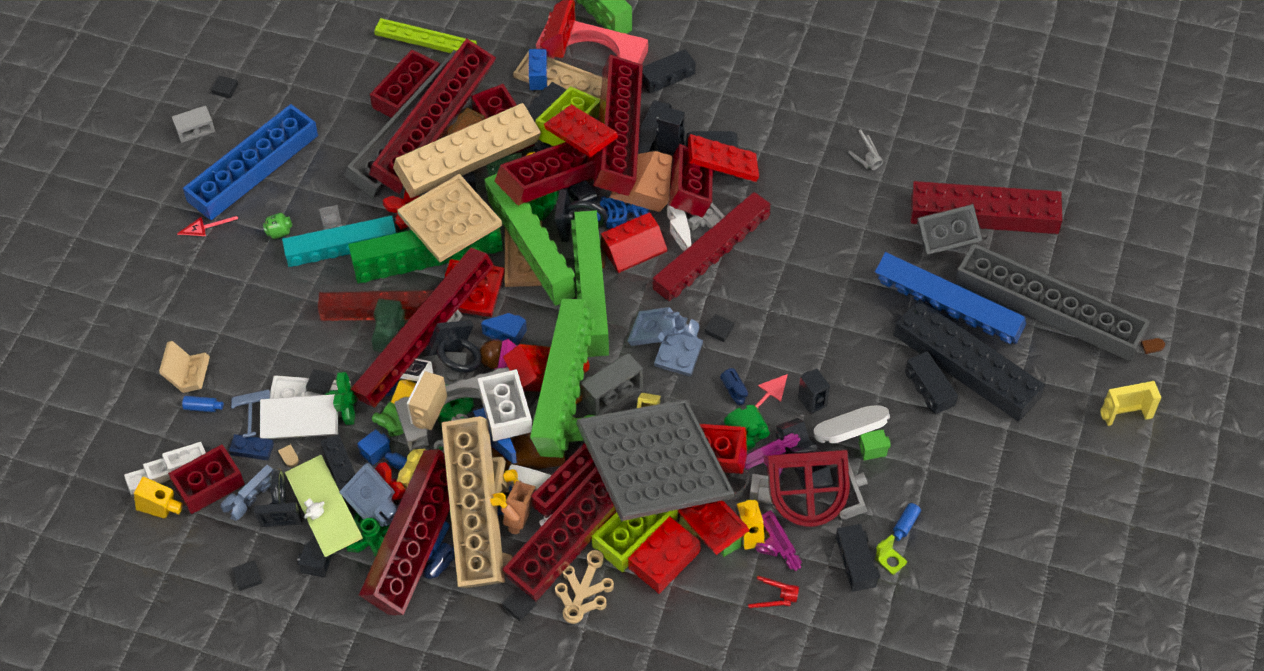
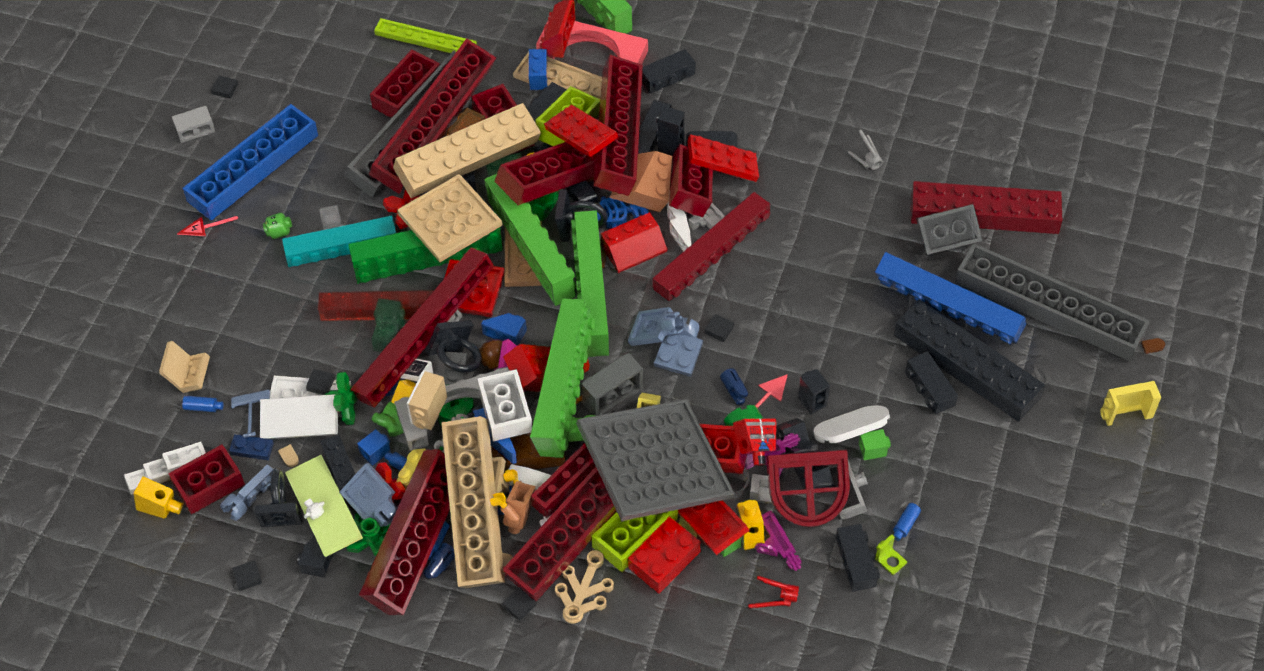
none -> red torso [733,419,776,466]

